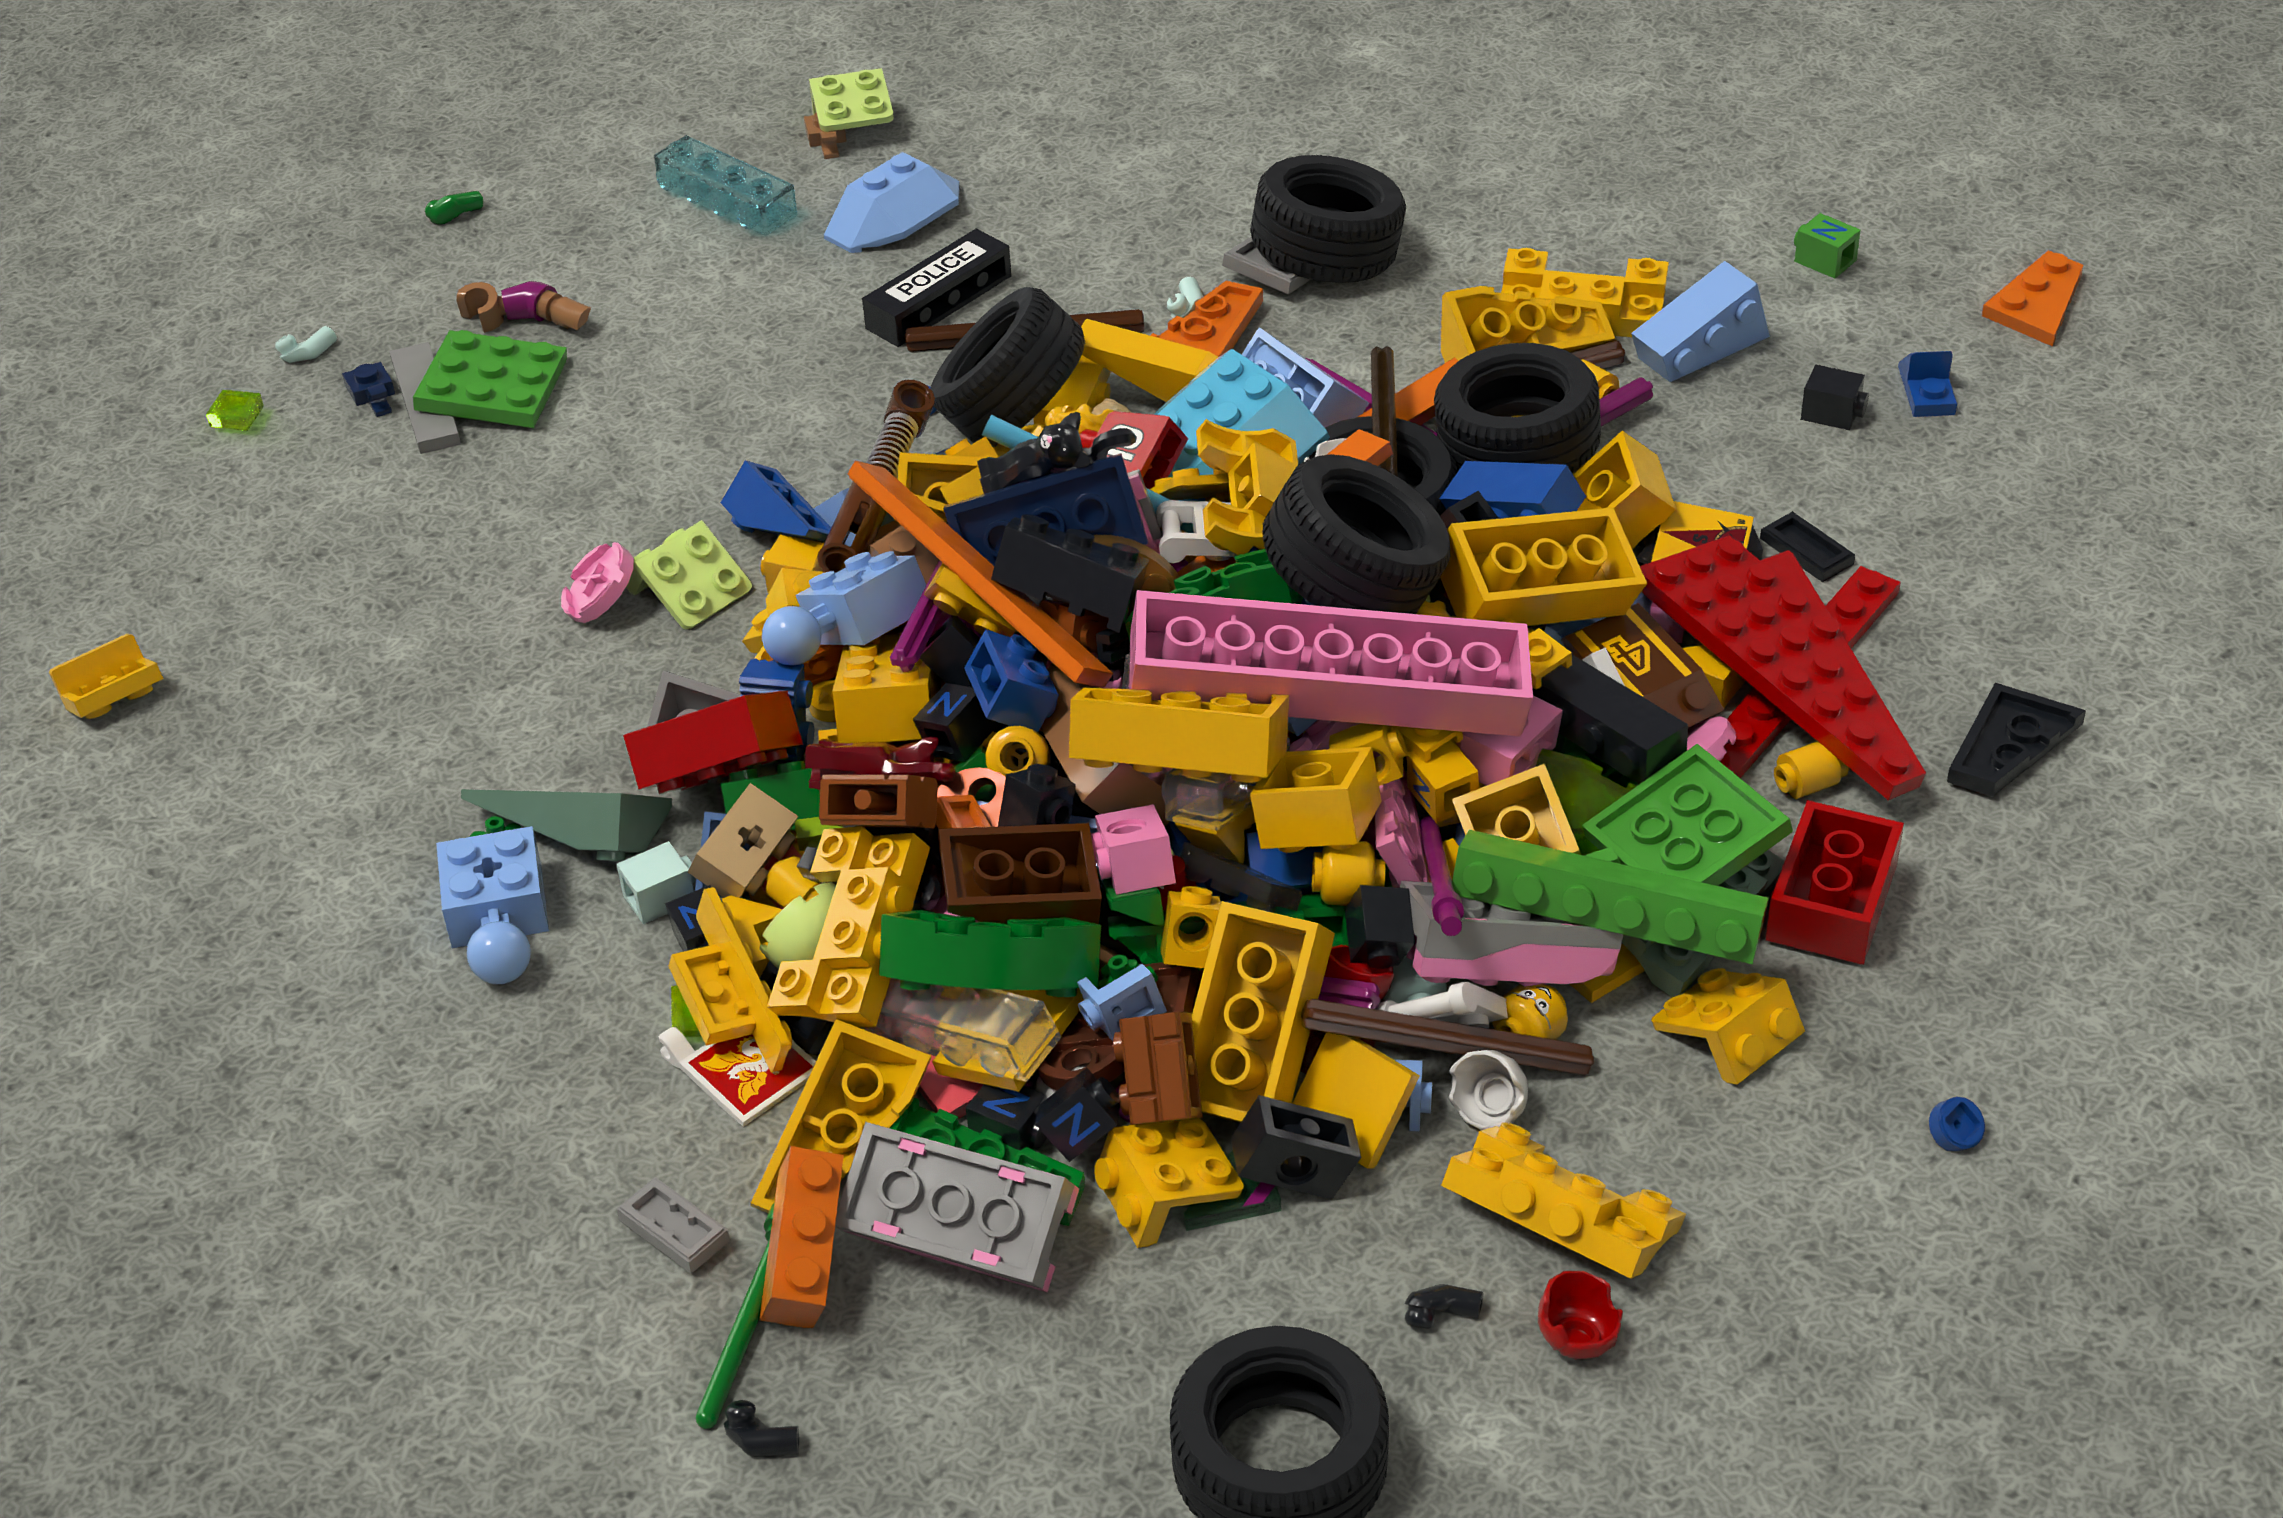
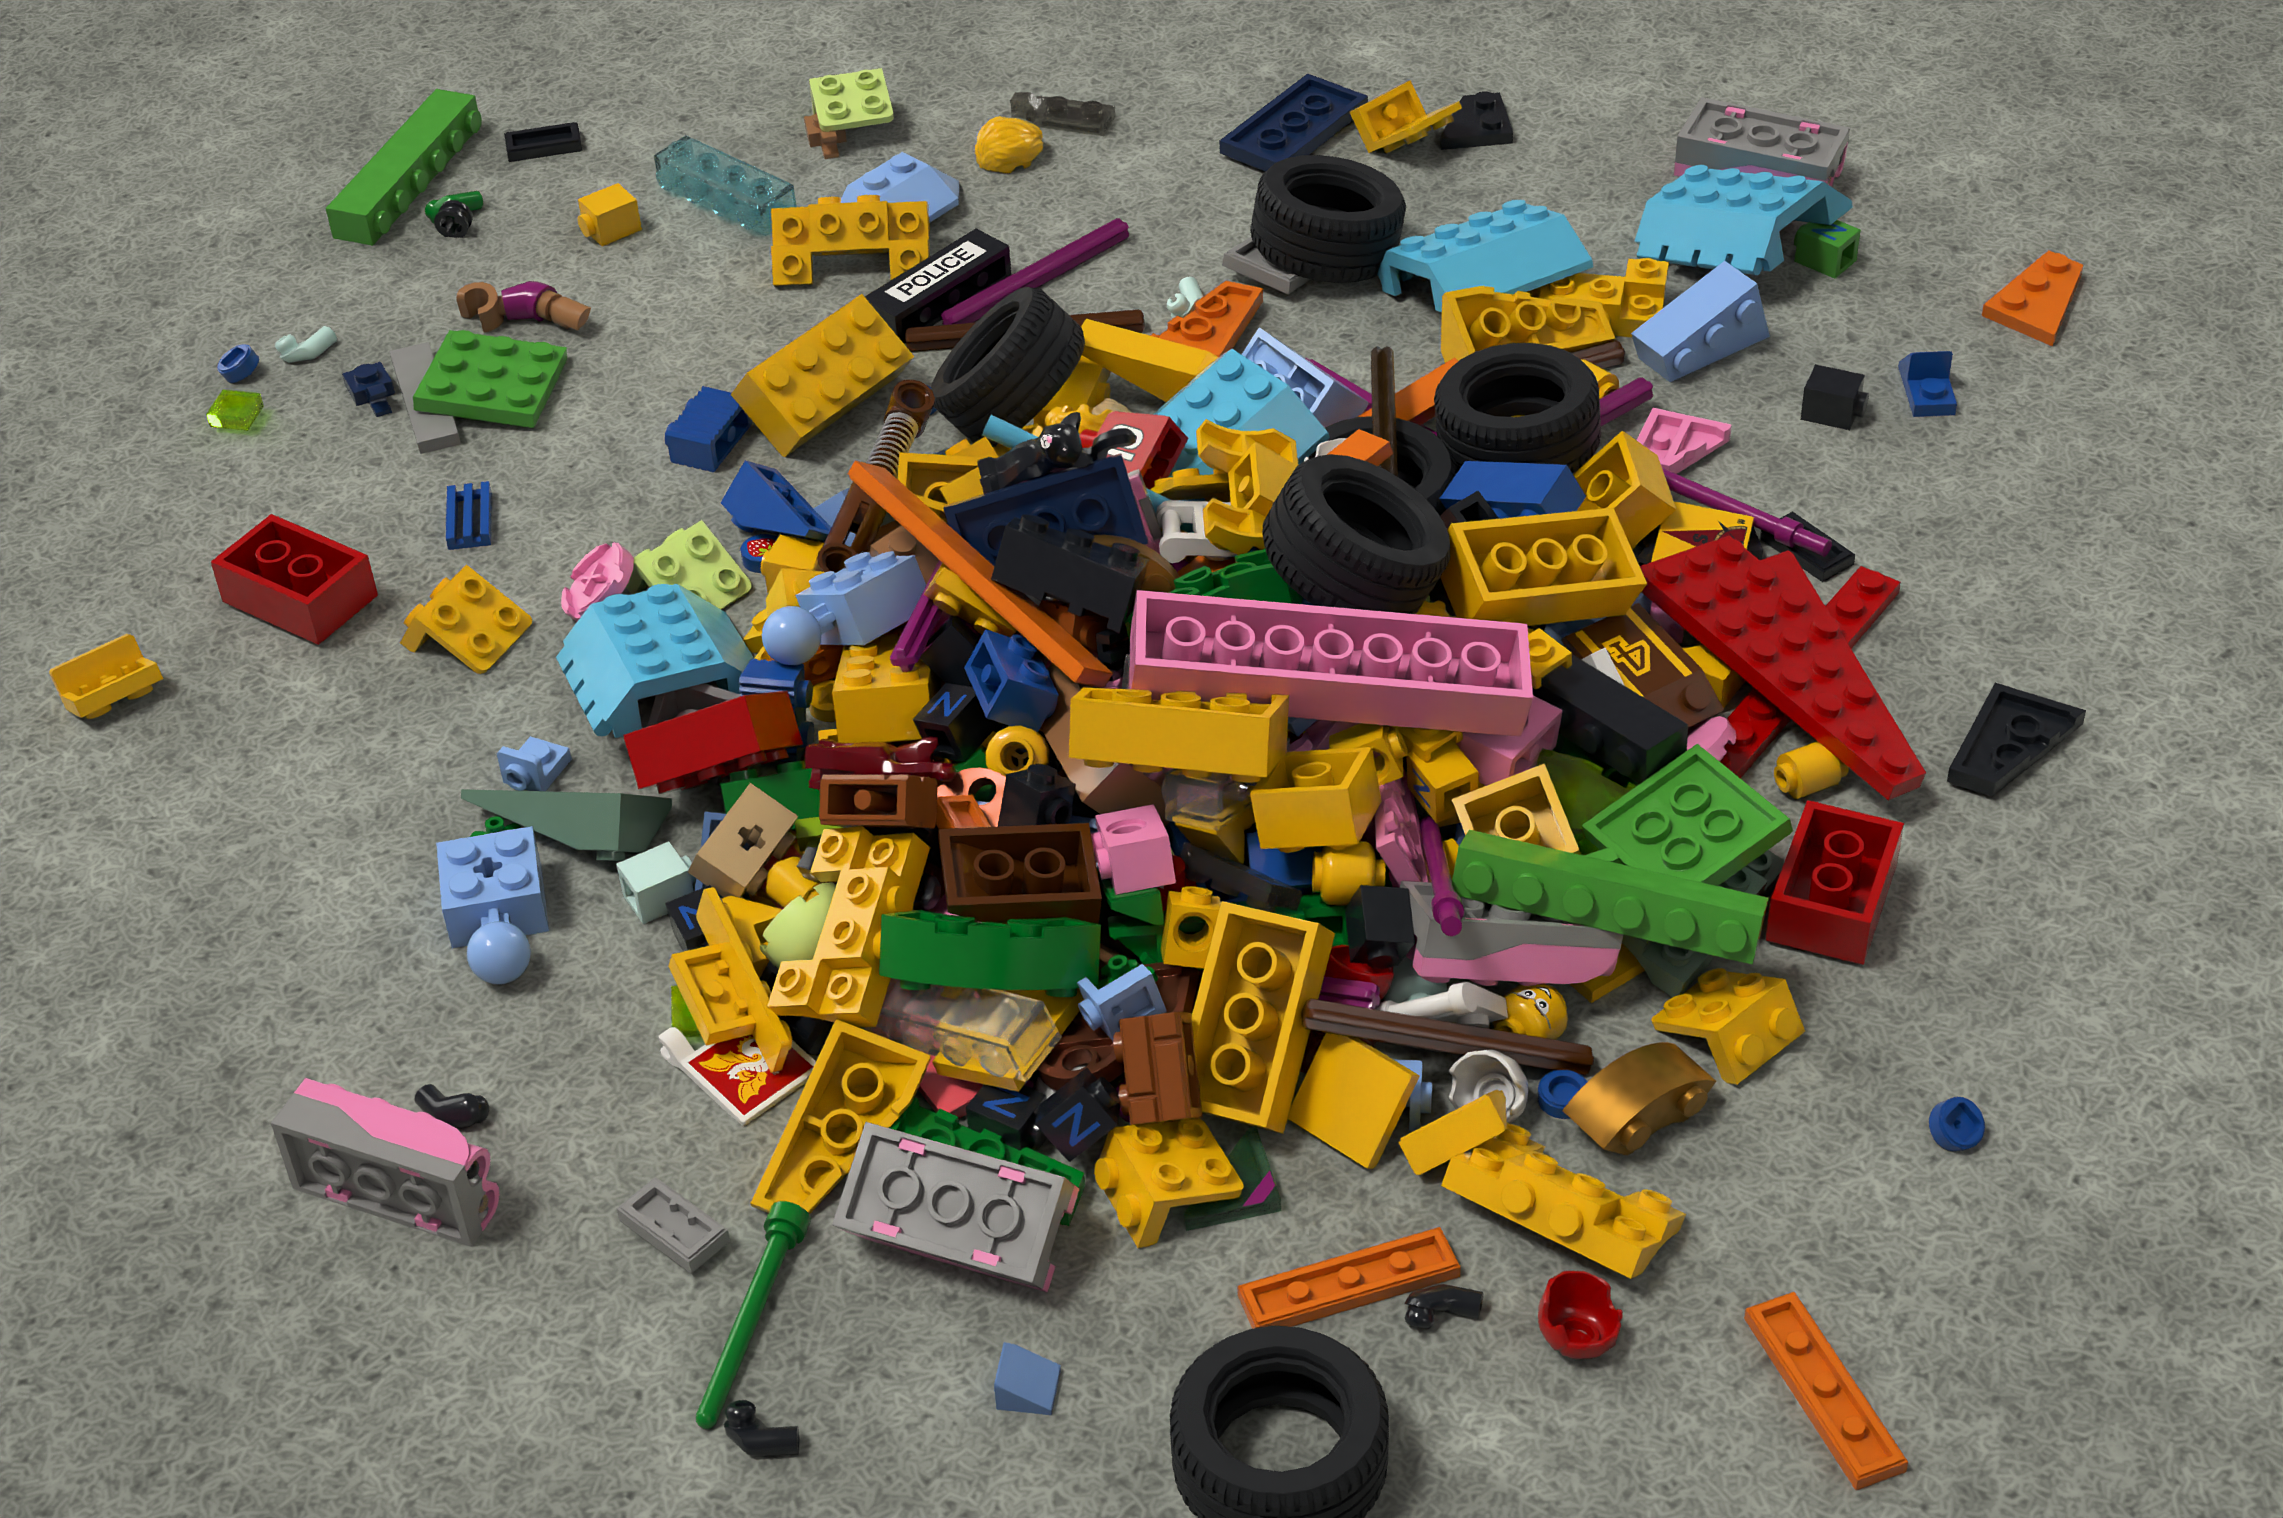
orange brick [759,1146,844,1328] -> none
black brick [1231,1095,1361,1200] -> none
none -> red brick [211,514,378,645]
none -> blue tile [217,344,259,383]
none -> light grey piece [271,1078,500,1247]
none -> bright green brick [326,89,482,246]
none -> yellow bracket [400,564,532,674]
none -> black arm [414,1084,490,1129]
none -> black bush [434,200,473,238]
none -> blue tile [446,481,492,550]
none -> light blue bracket [497,736,572,791]
none -> black tile [504,122,583,162]
none -> medium azure slope [556,584,754,738]
none -> yellow brick [577,183,642,246]
none -> blue brick [665,386,753,473]
none -> yellow brick [730,294,914,457]
none -> tile [740,534,778,573]
none -> yellow bracket [771,195,930,286]
none -> magenta axle [941,218,1129,325]
none -> yellow hair [975,116,1043,173]
none -> medium blue slope [994,1342,1061,1415]
none -> clear smoke hinge [1010,92,1116,136]
none -> dark blue plate [1219,74,1368,171]
none -> orange tile [1237,1227,1461,1329]
none -> yellow bracket [1350,80,1462,153]
none -> medium azure slope [1377,200,1593,312]
none -> yellow slope [1398,1089,1507,1175]
none -> black wing [1440,91,1513,150]
none -> blue tile [1538,1070,1587,1119]
none -> pearl gold brick [1562,1042,1717,1156]
none -> medium azure slope [1635,165,1853,275]
none -> bright pink wing [1637,408,1732,474]
none -> magenta bar [1662,468,1832,557]
none -> light grey piece [1674,97,1850,187]
none -> orange tile [1744,1292,1908,1490]

